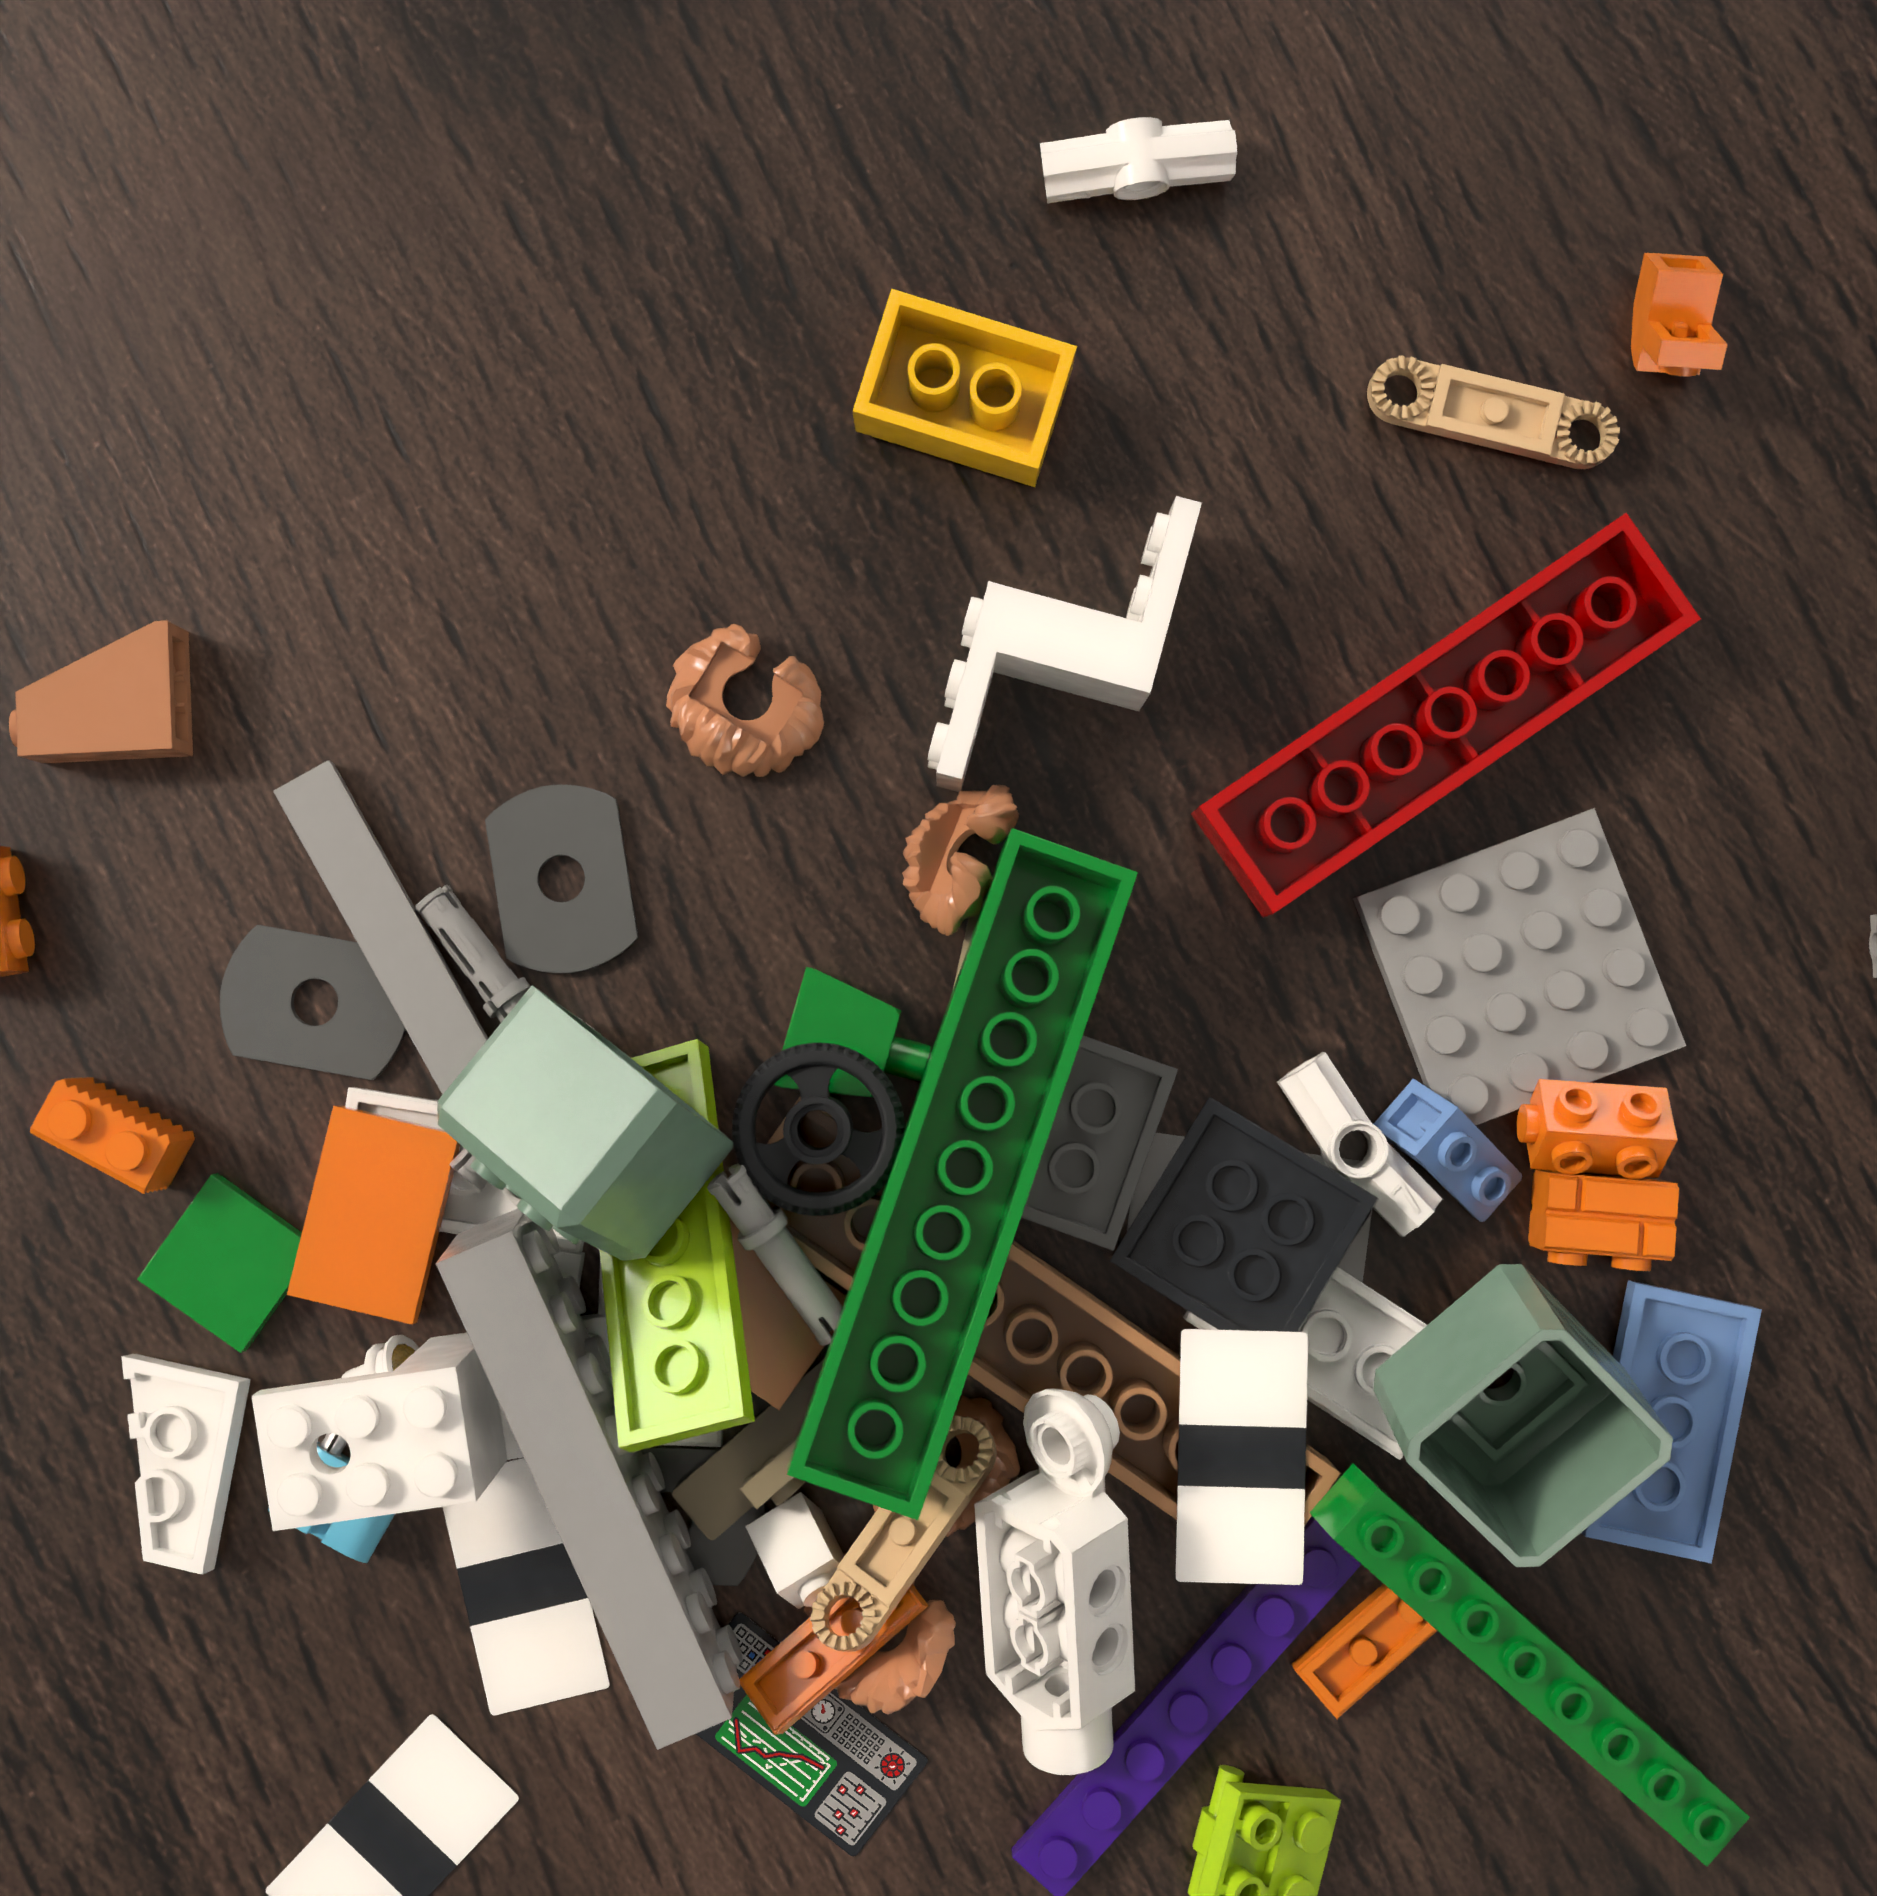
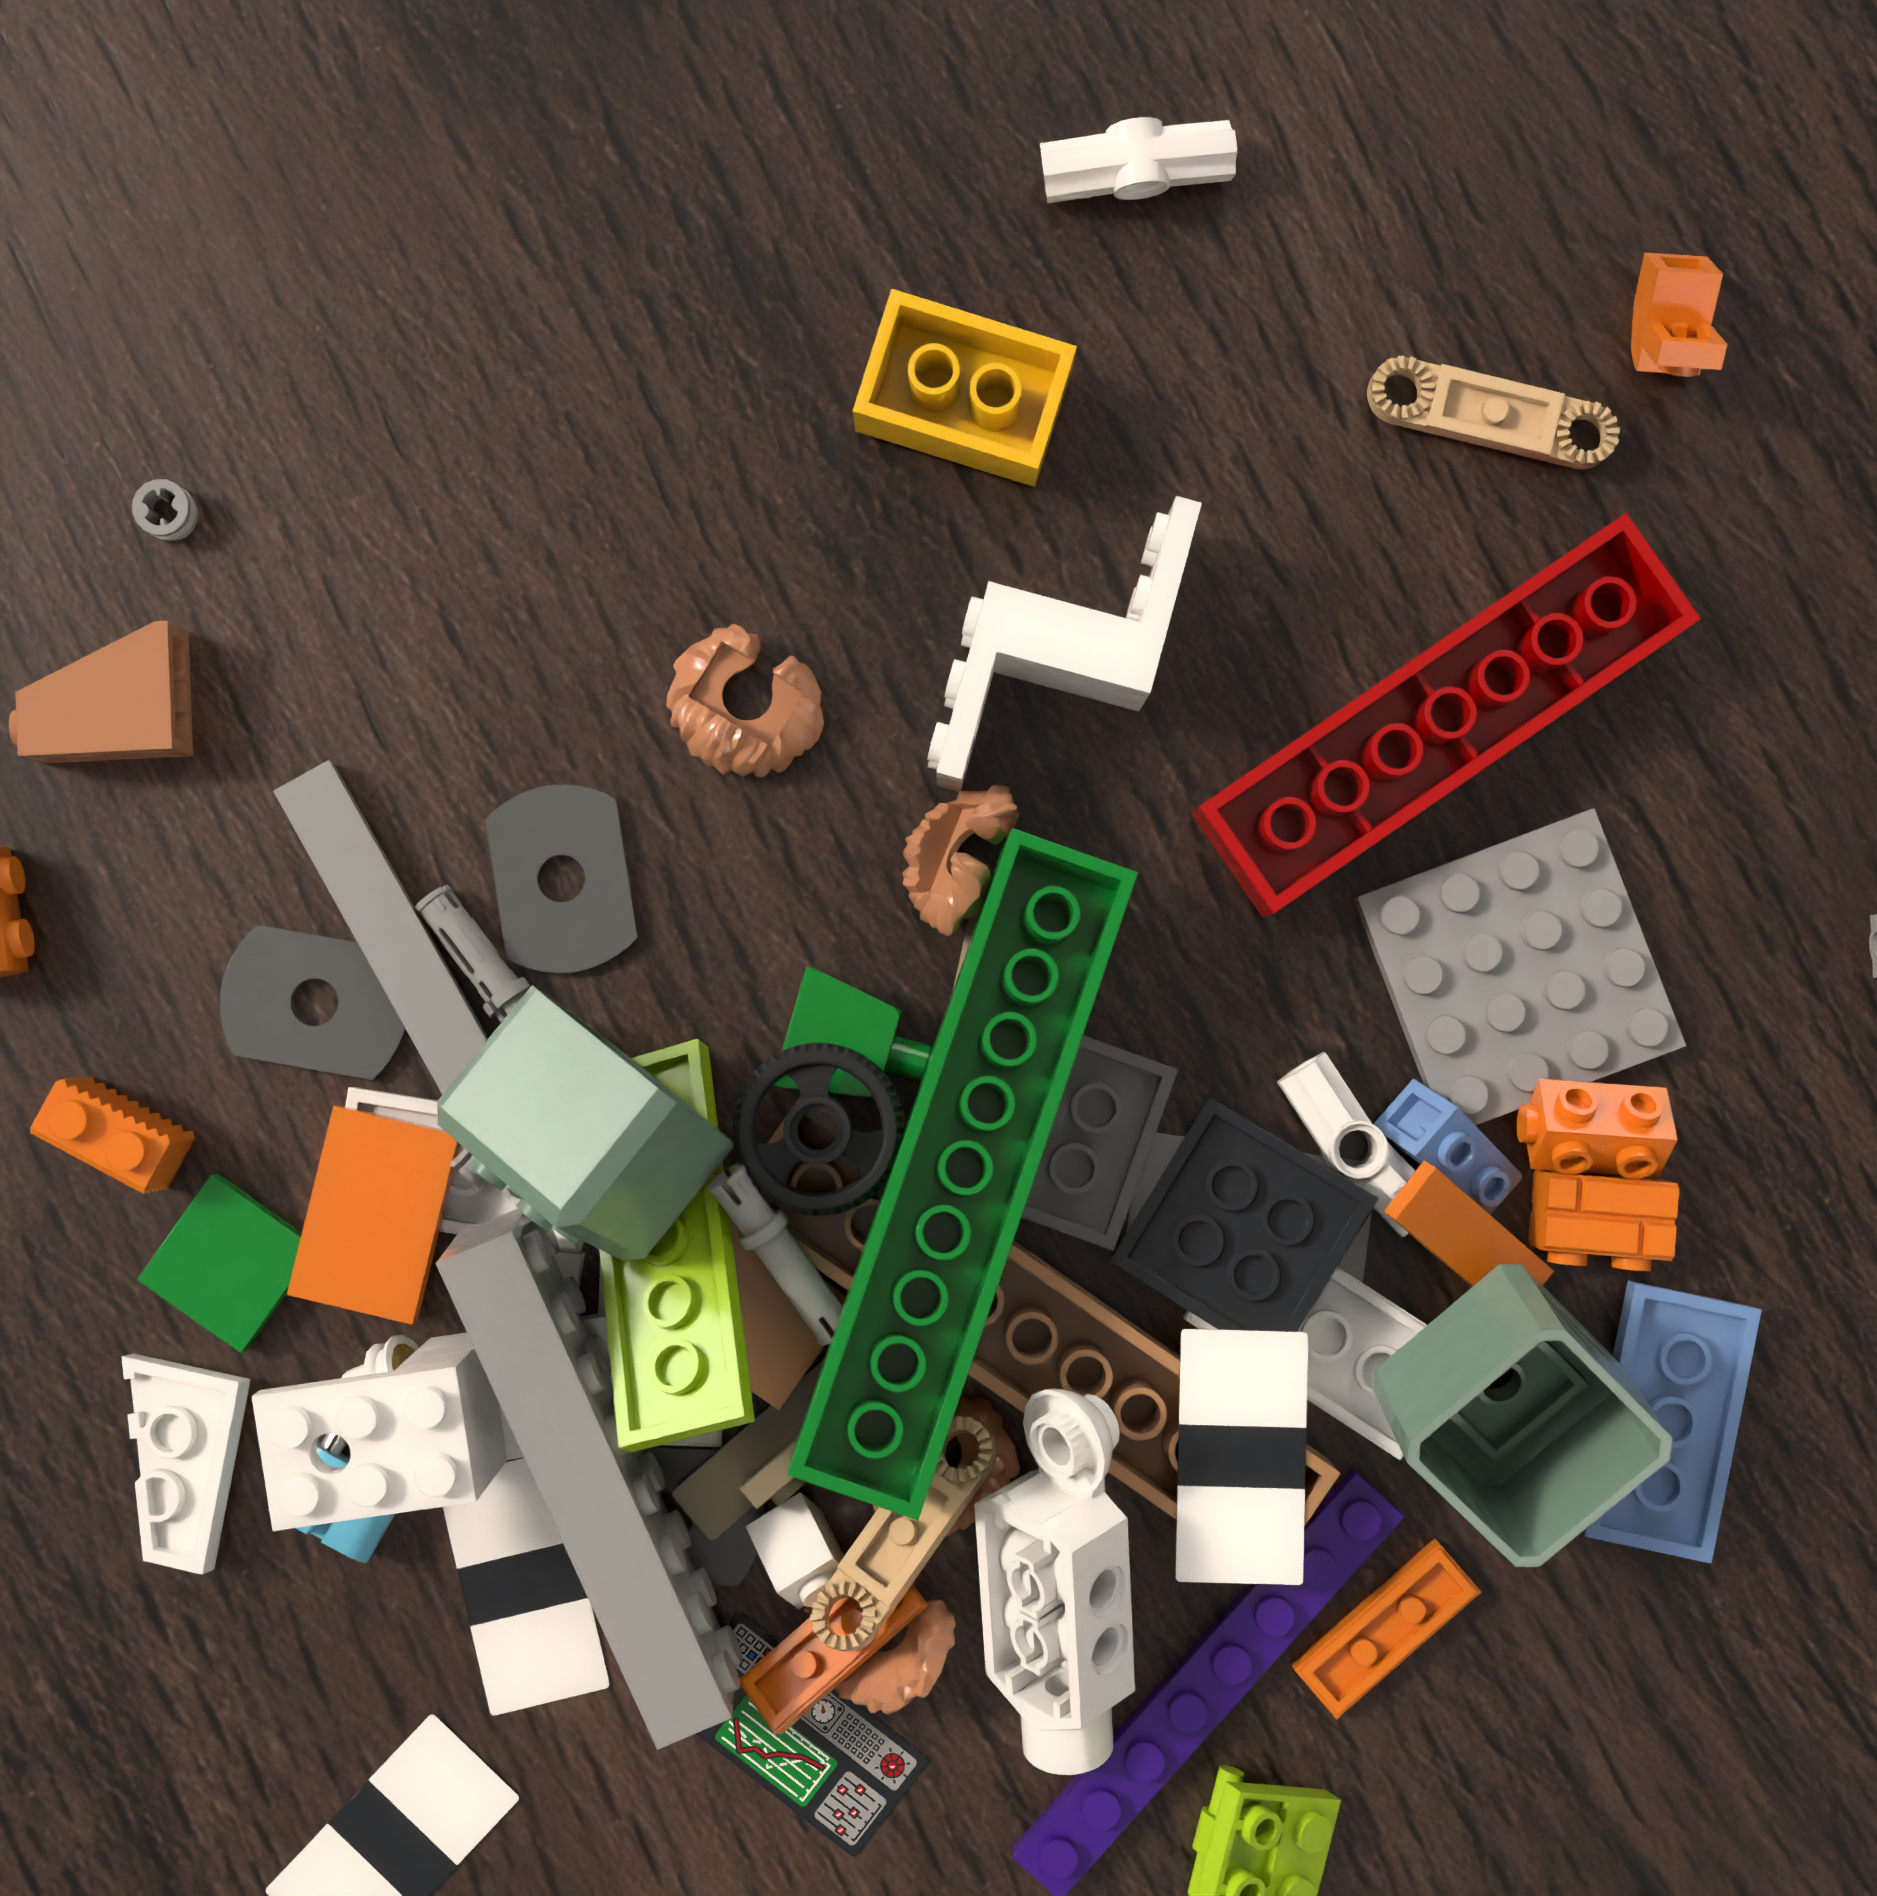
green brick [1309,1463,1750,1867] -> none
none -> light grey bush [132,479,198,542]
none -> orange tile [1384,1161,1554,1287]

